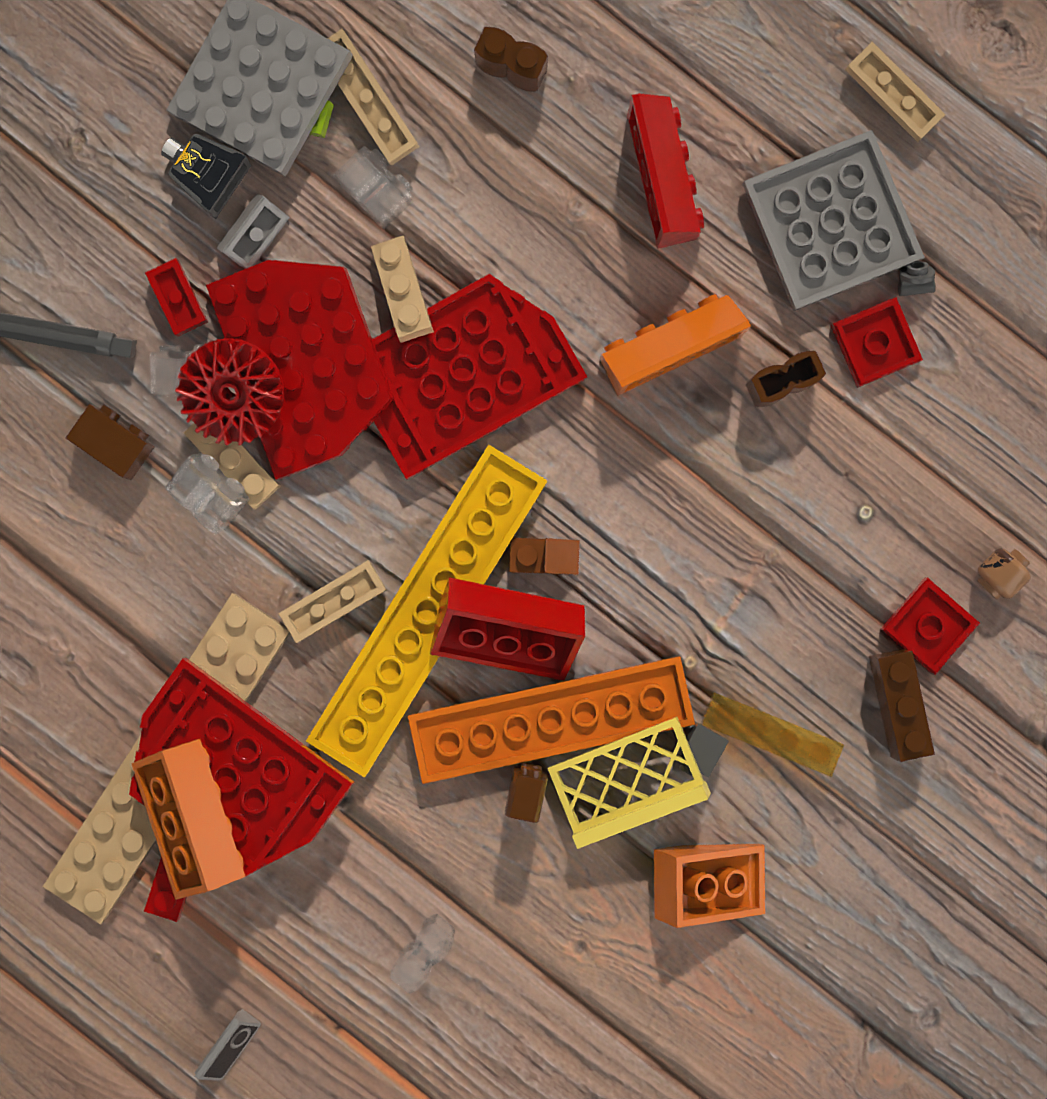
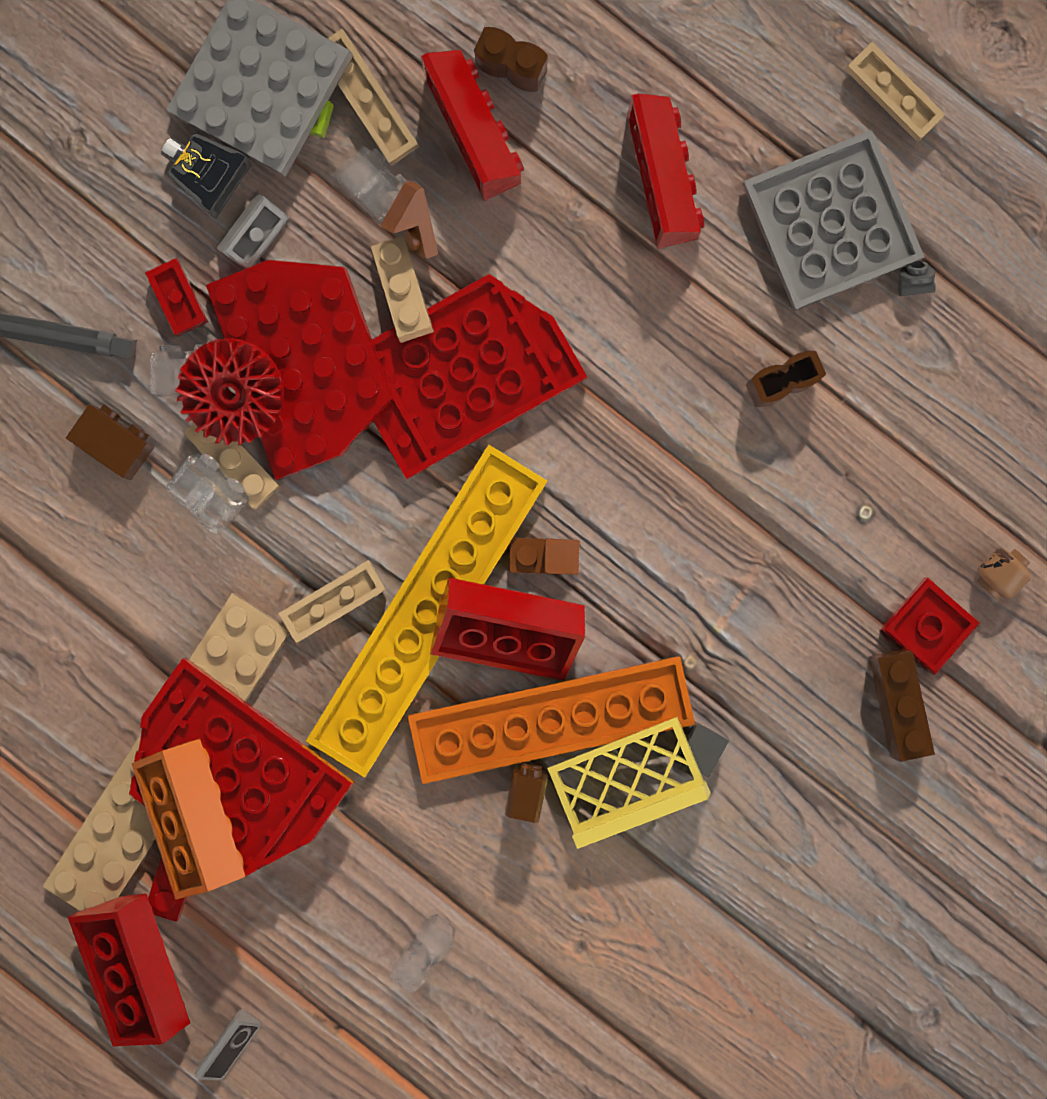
orange slope [600,294,751,396] -> none
orange slope [654,844,765,928] -> none
clear yellow plate [700,692,844,777] -> none
red tile [831,297,923,388] -> none
none -> red slope [68,893,190,1047]
none -> dark orange slope [381,181,439,259]
none -> red slope [421,50,524,201]

